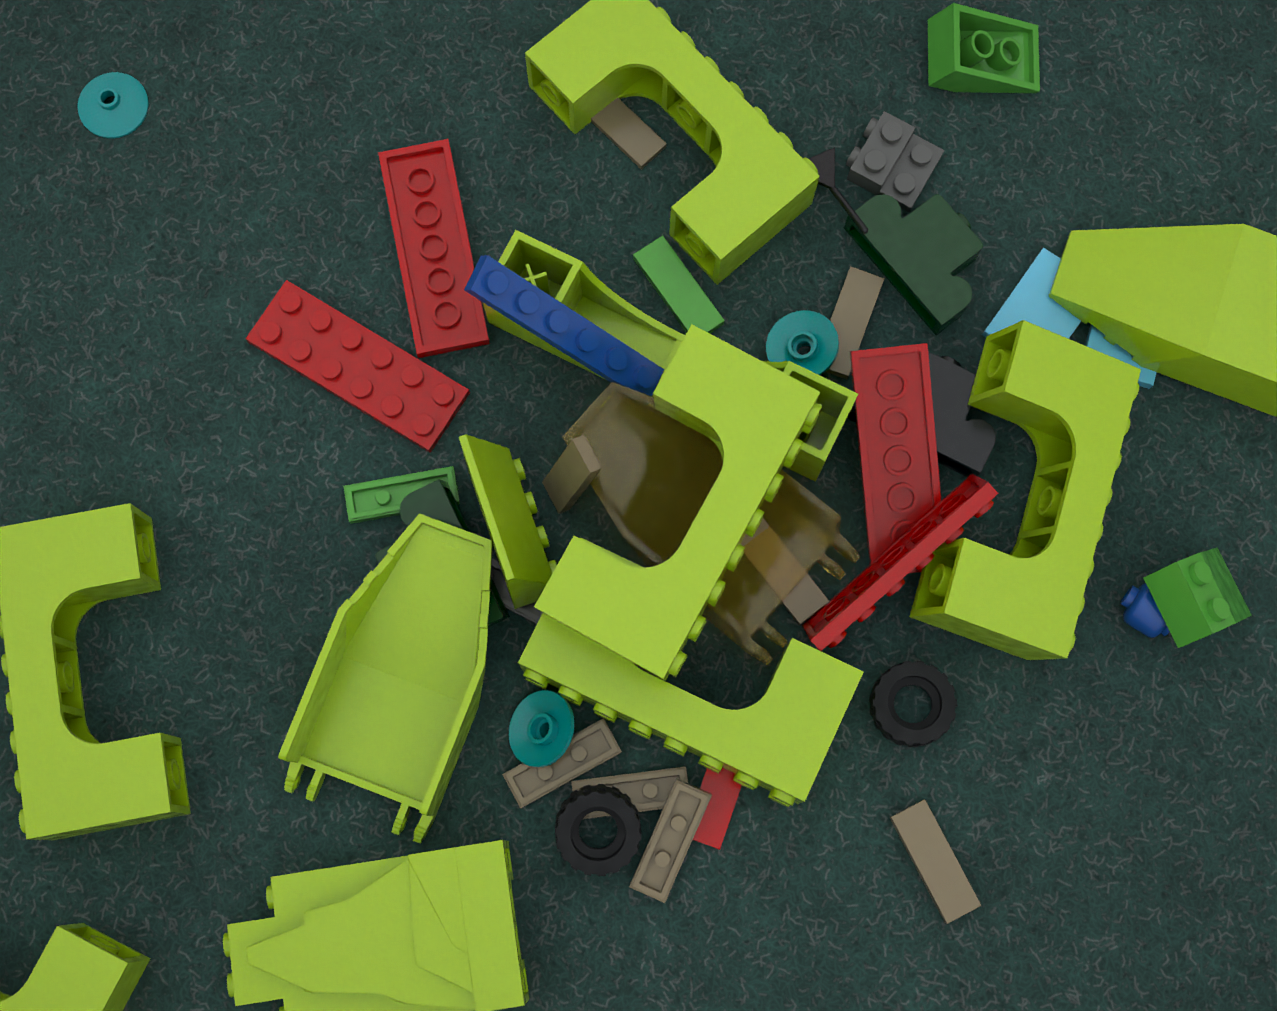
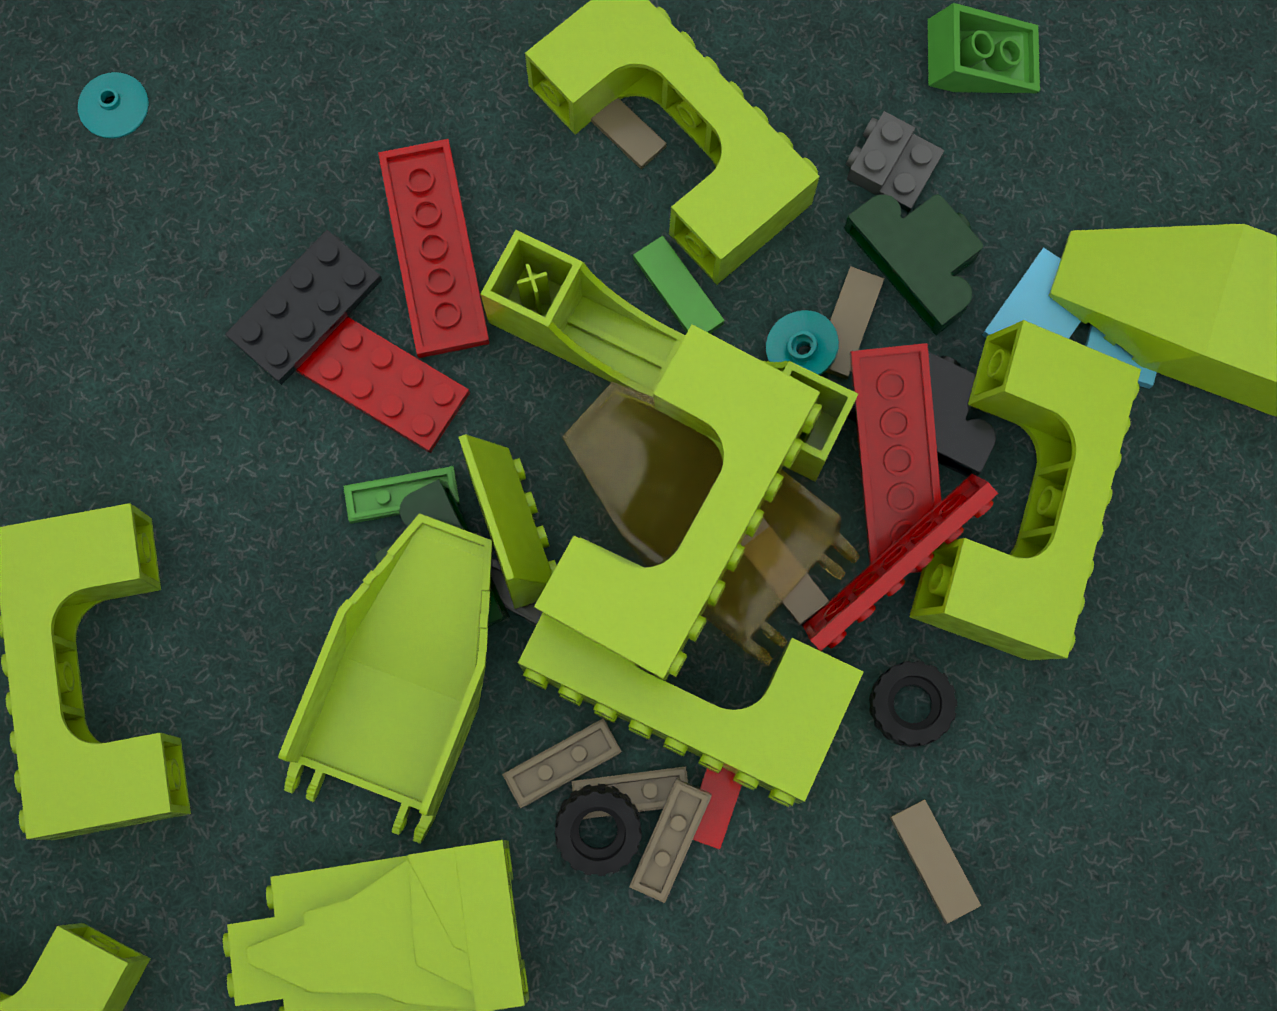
blue plate [464,255,664,402] -> none
teal dish [509,690,574,767] -> none
dark tan tile [542,435,602,514] -> none
black piece [809,147,868,234] -> none
blue head [1120,583,1170,638] -> none
bright green slope [1143,547,1252,648] -> none
none -> black plate [225,230,382,385]

